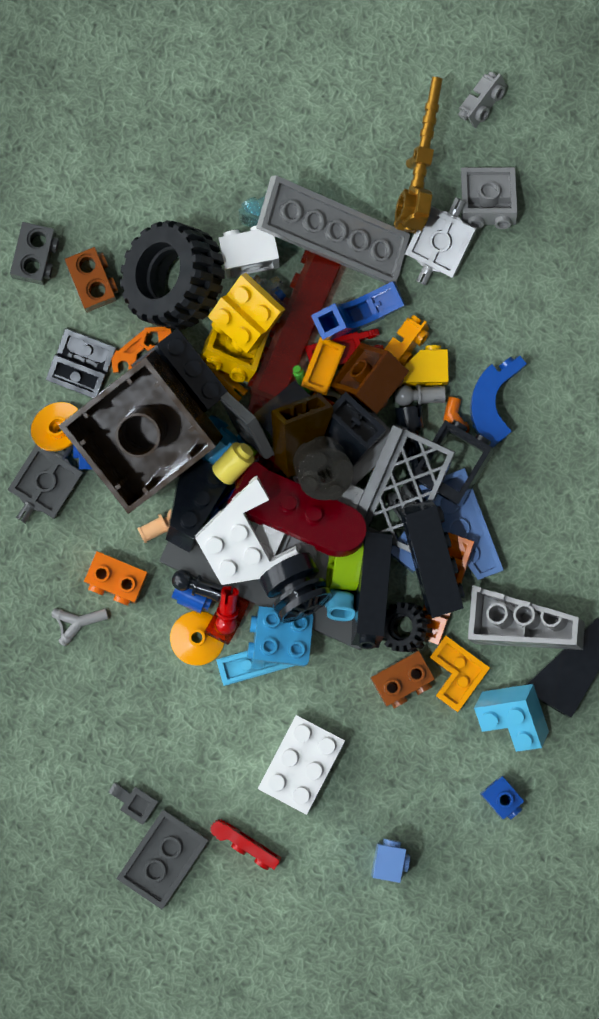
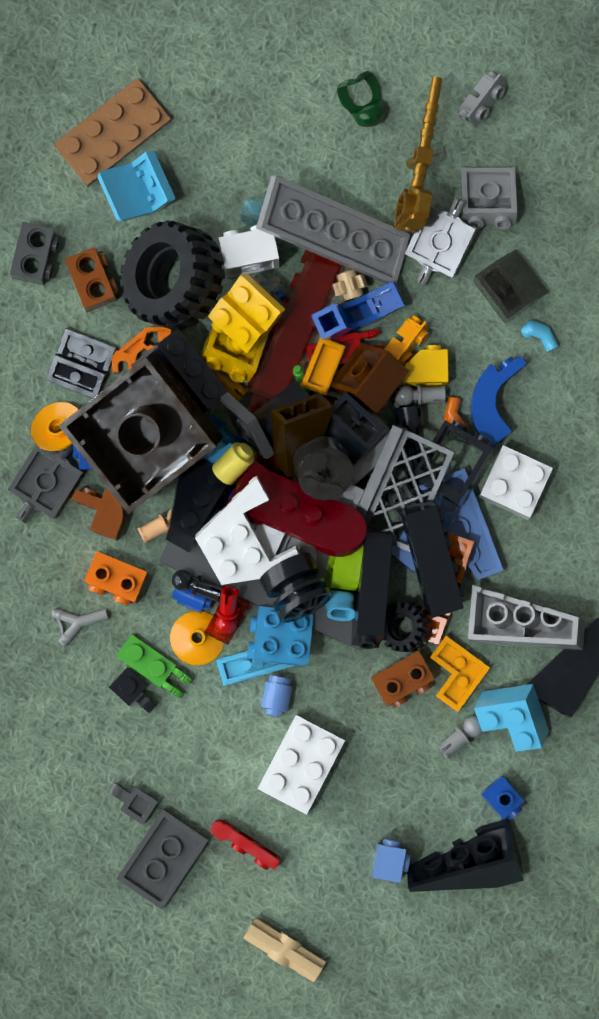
none -> medium nougat plate [53,78,171,187]
none -> dark orange brick [72,487,124,541]
none -> medium azure bracket [98,150,176,222]
none -> black plate [109,667,157,713]
none -> bright green hinge [116,634,193,699]
none -> tan piece [243,917,326,982]
none -> medium blue brick [261,675,293,717]
none -> tan gear [332,270,368,302]
none -> dark green piece [337,71,385,127]
none -> black wedge [407,819,524,892]
none -> light grey pin [437,716,483,759]
none -> clear smoke slope [473,249,549,324]
none -> white brick [478,445,553,520]
none -> medium azure arm [521,320,559,352]

